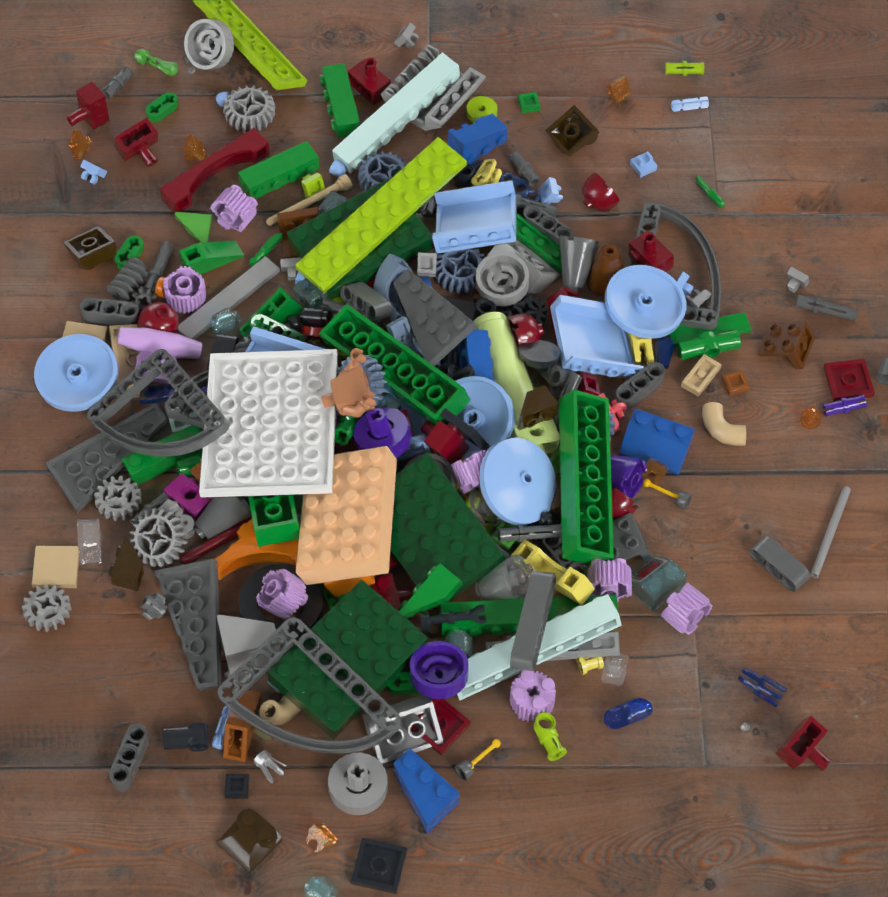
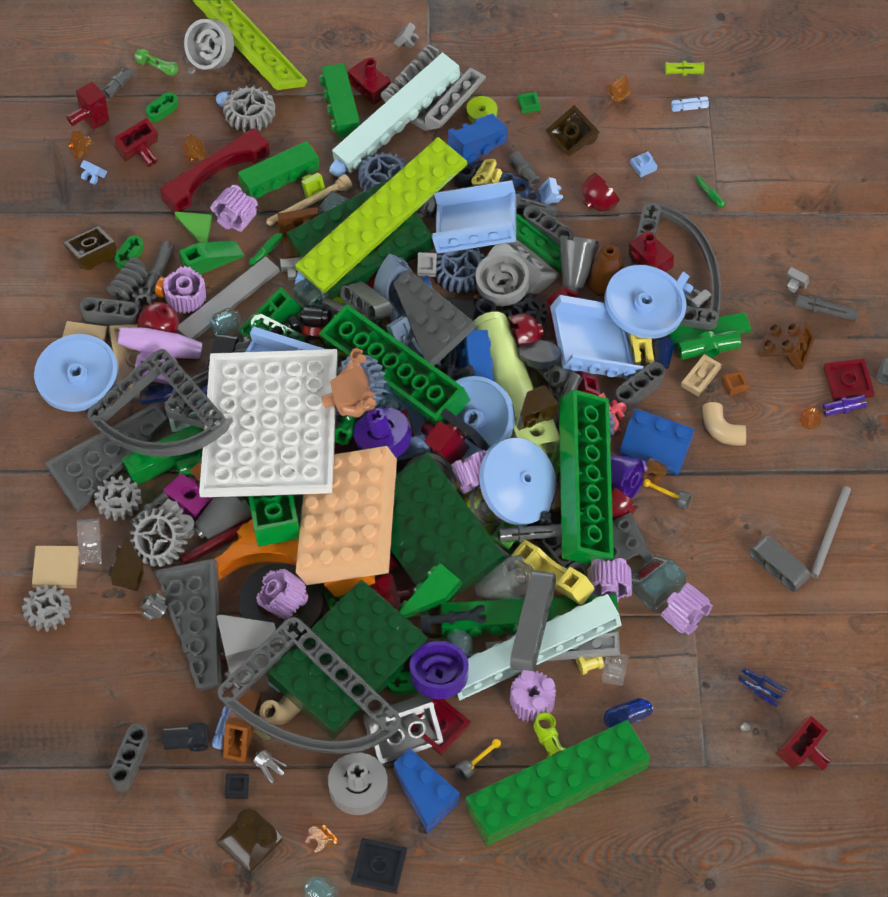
none -> green brick [466,720,650,846]

